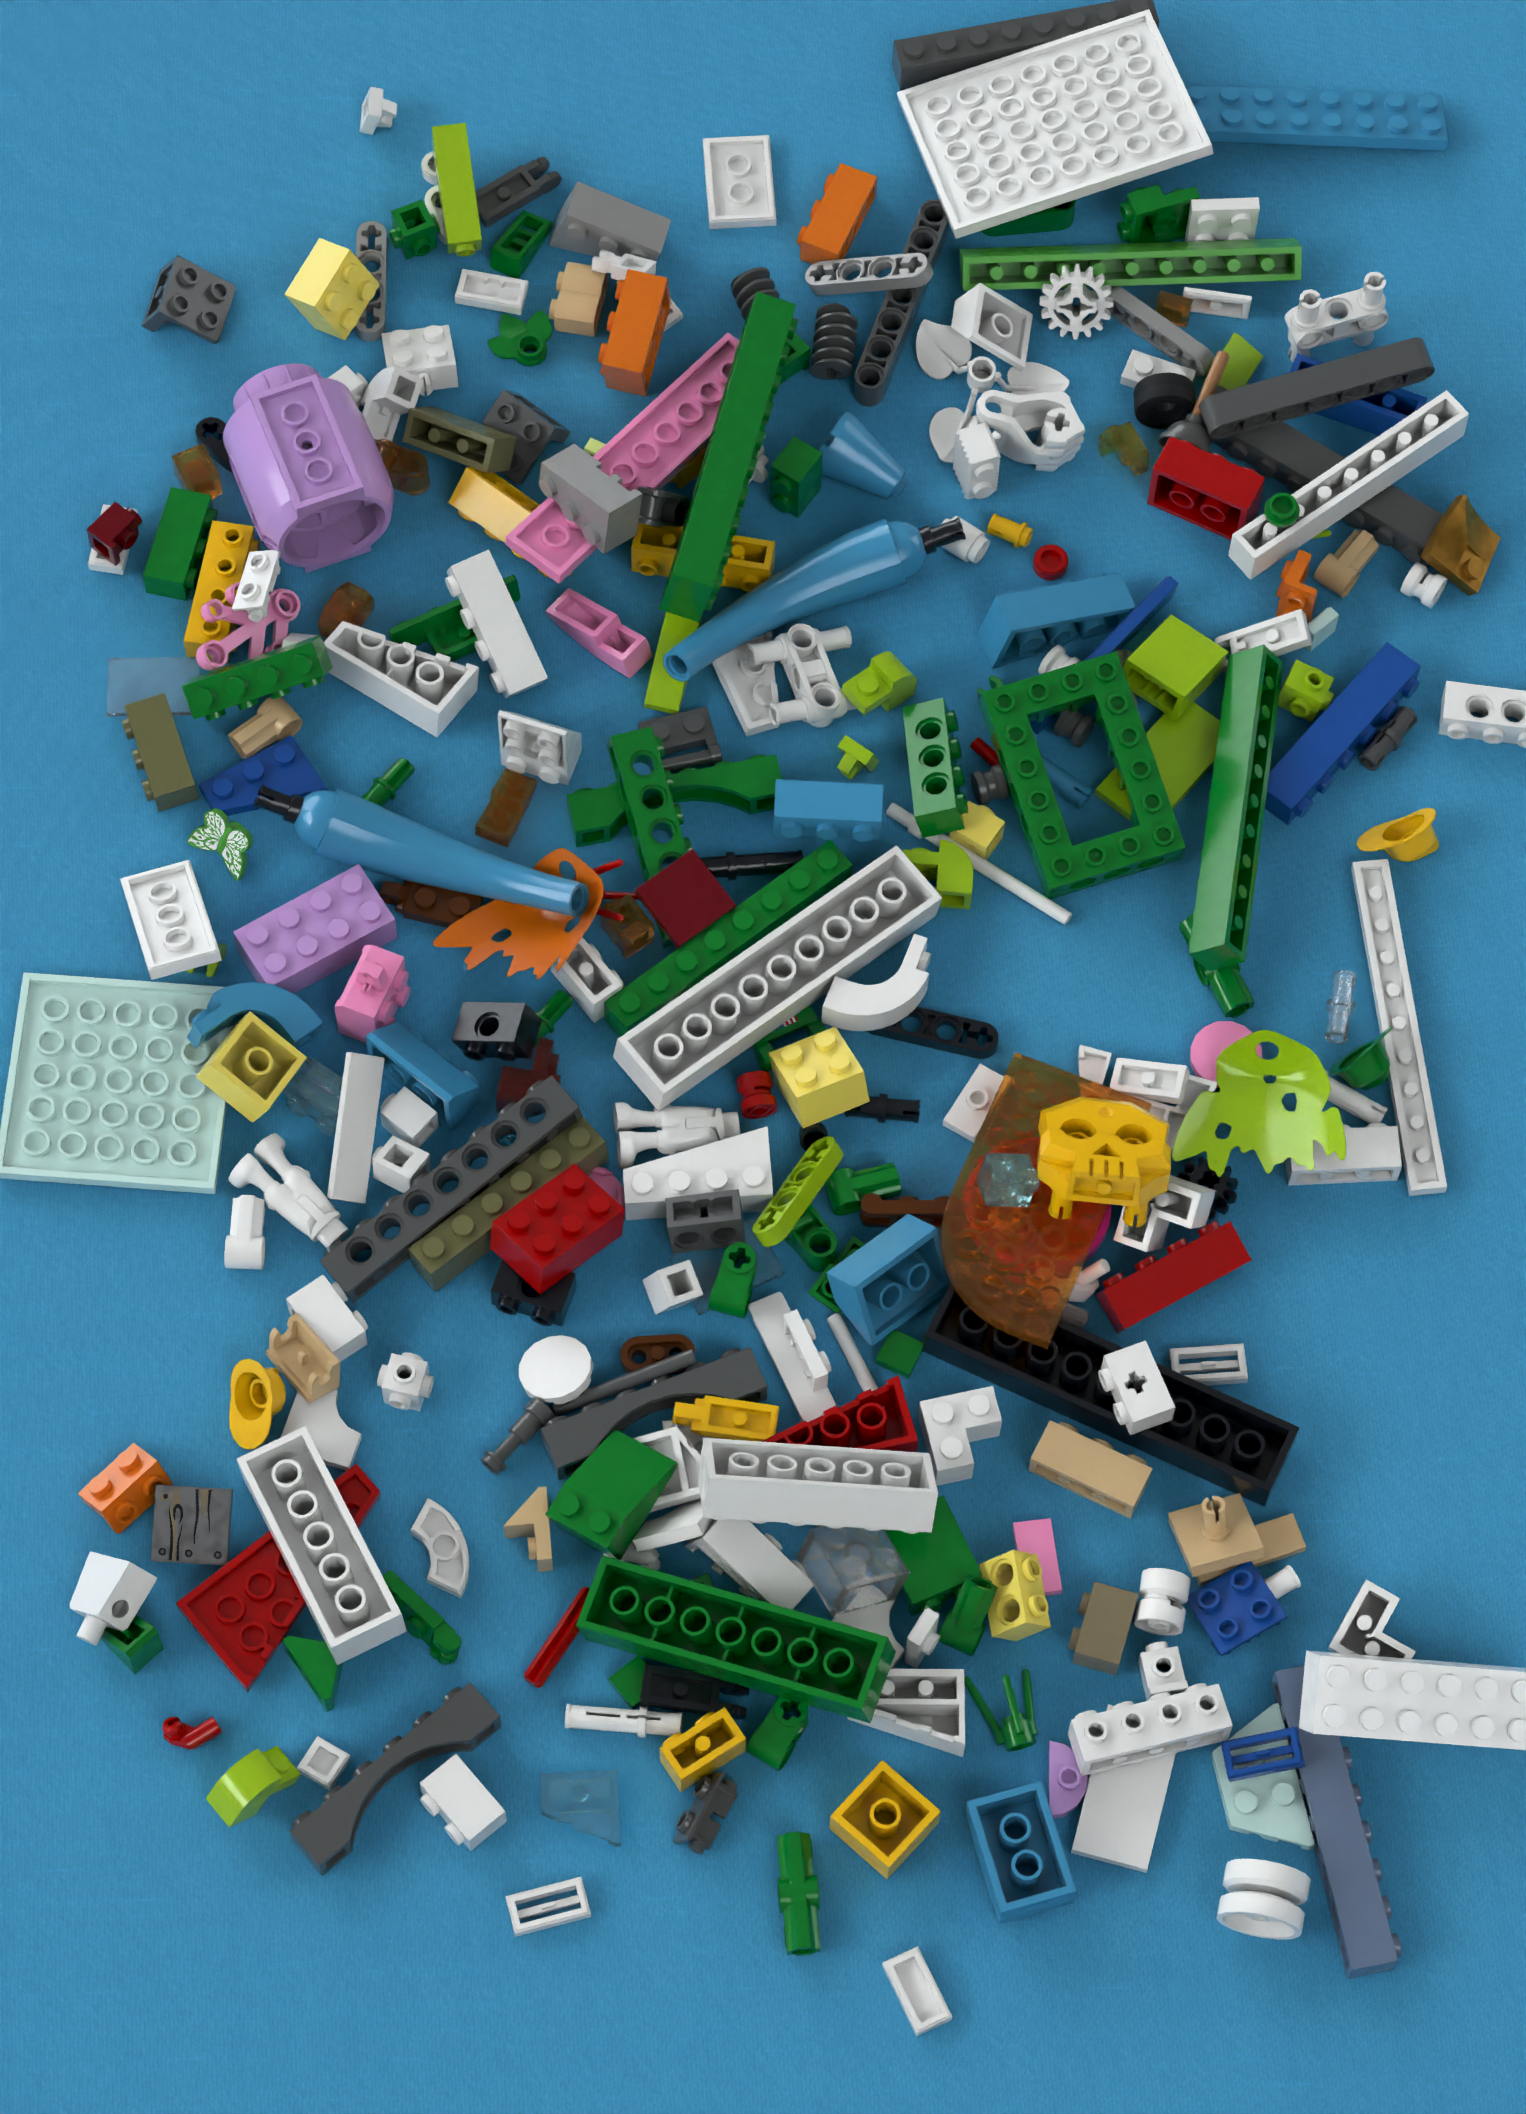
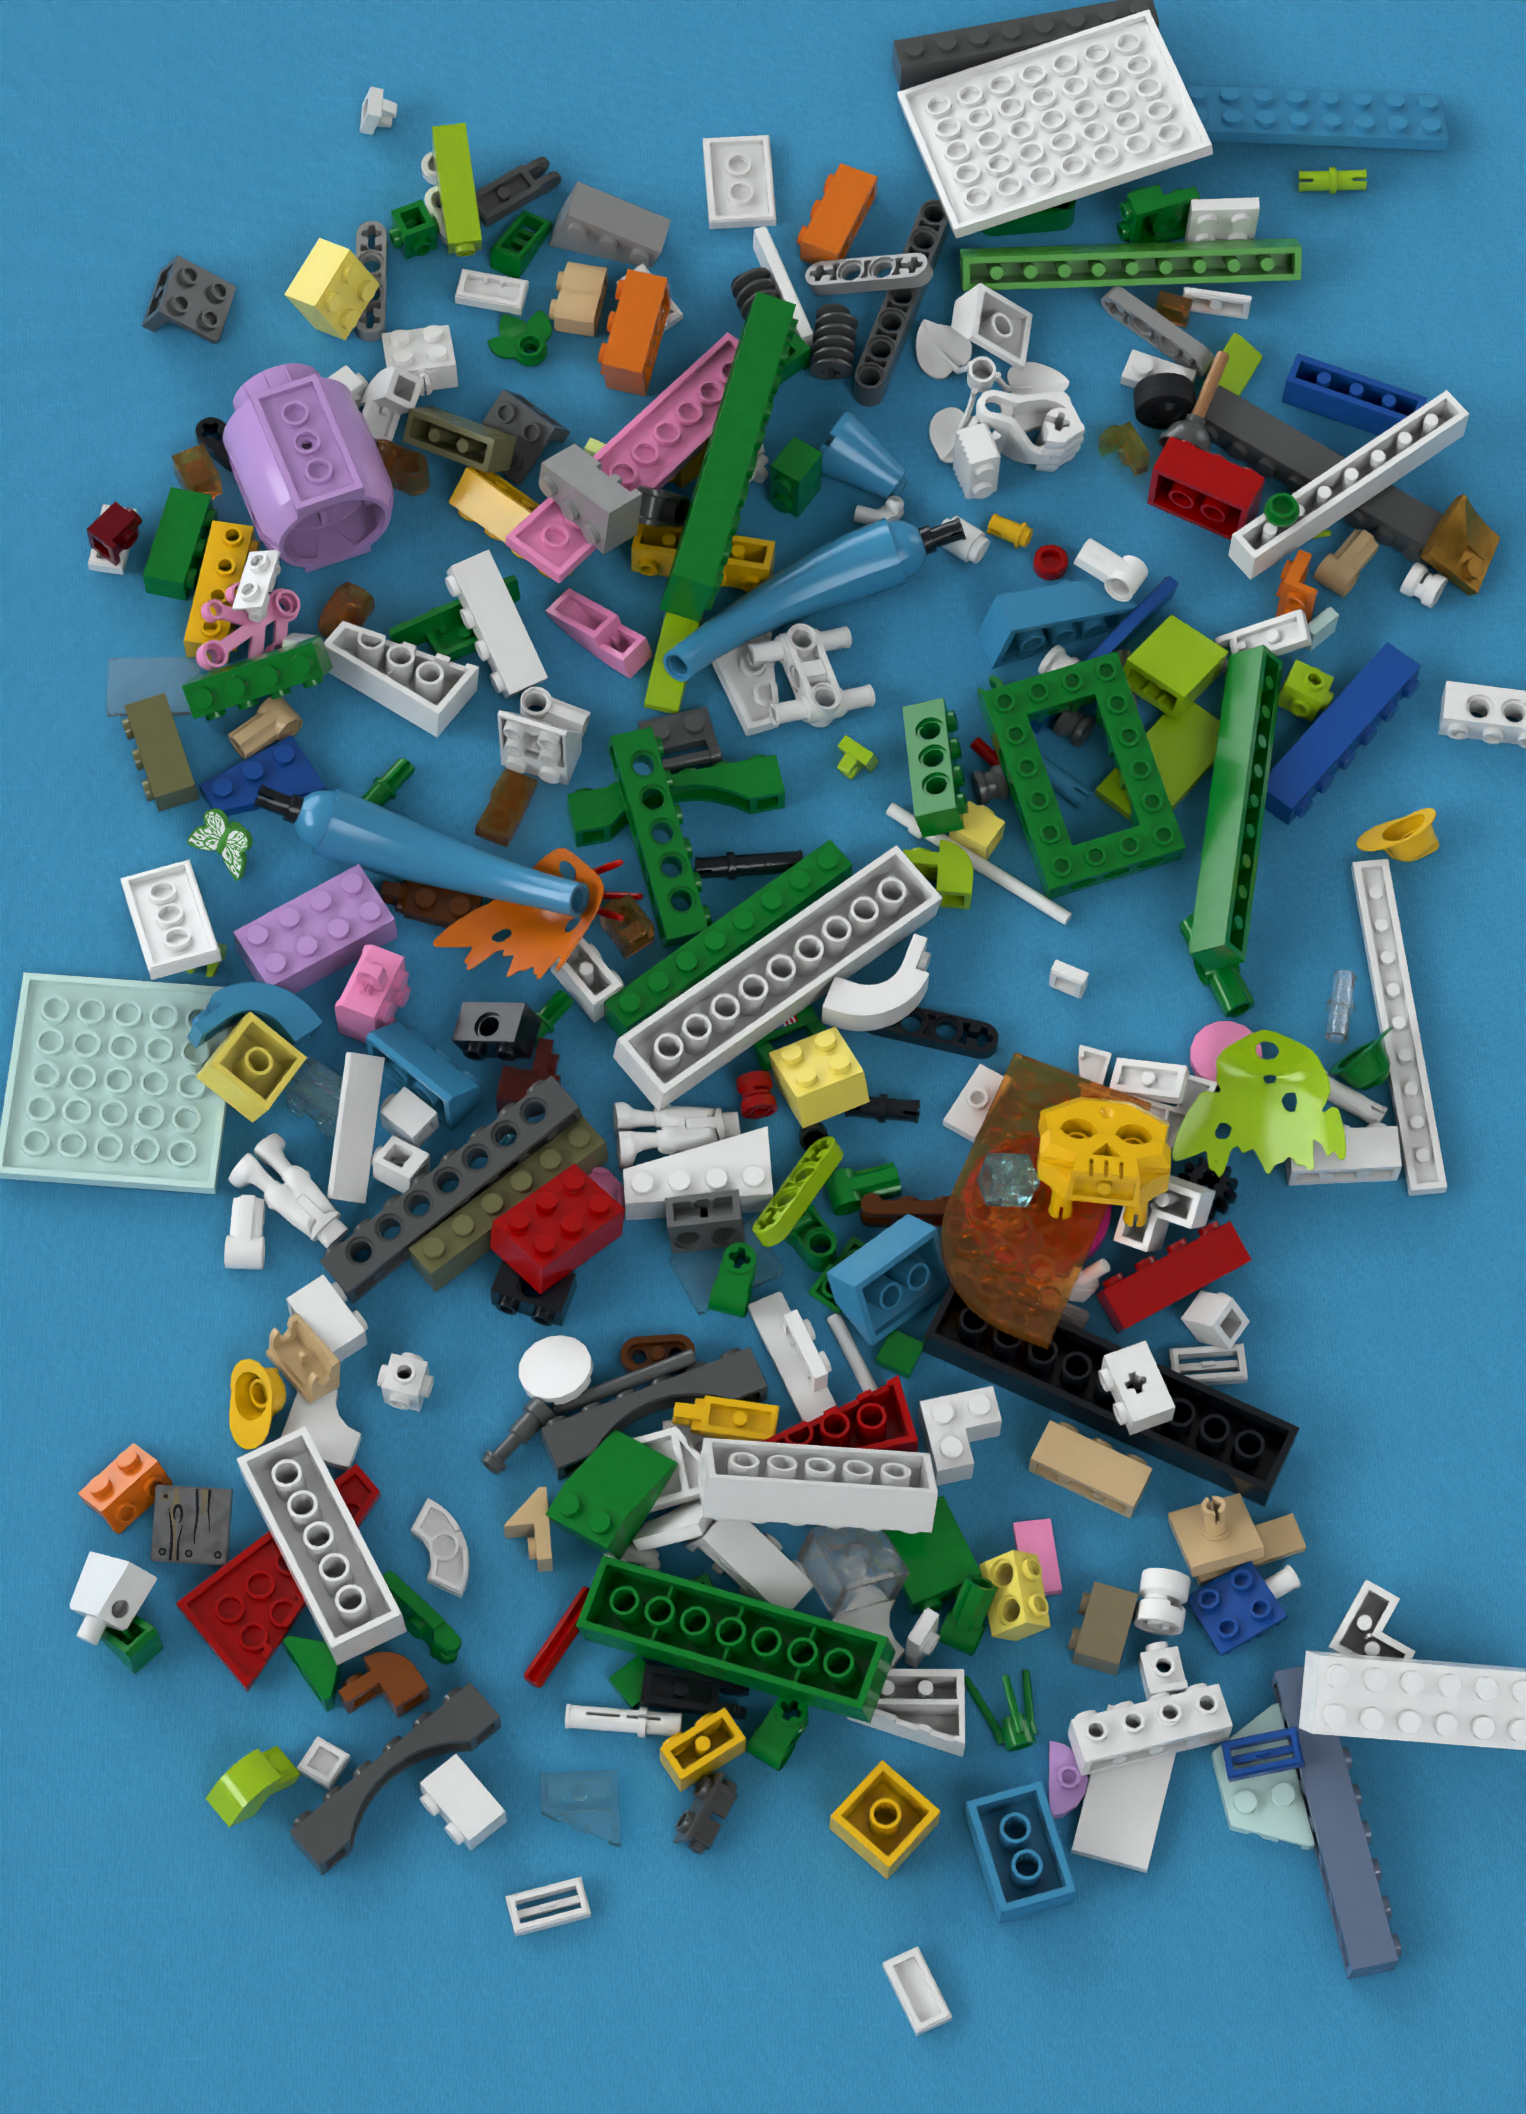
red arm [162,1716,222,1750] -> none
white plate [592,250,657,280] -> none
dark red tile [634,848,736,949] -> none
white brick [642,1260,703,1315] -> none
dark azure slope [773,779,883,842] -> none
green piece [777,1832,821,1956] -> none
lime brick [841,651,917,716] -> none
white gear [1039,264,1113,340] -> none
dark grey beam [1199,337,1435,439] -> none
white wheel [1216,1859,1311,1940] -> none
white piece [1284,272,1389,362] -> none
dark grey pin [1358,706,1418,771] -> none
none -> dark orange brick [338,1652,430,1718]
none -> white piece [520,687,591,738]
none -> white tile [753,226,814,350]
none -> white arm [853,496,904,525]
none -> white tile [1048,960,1089,999]
none -> white piece [1073,538,1148,602]
none -> white brick [1181,1290,1250,1350]
none -> lime pin [1298,167,1367,194]

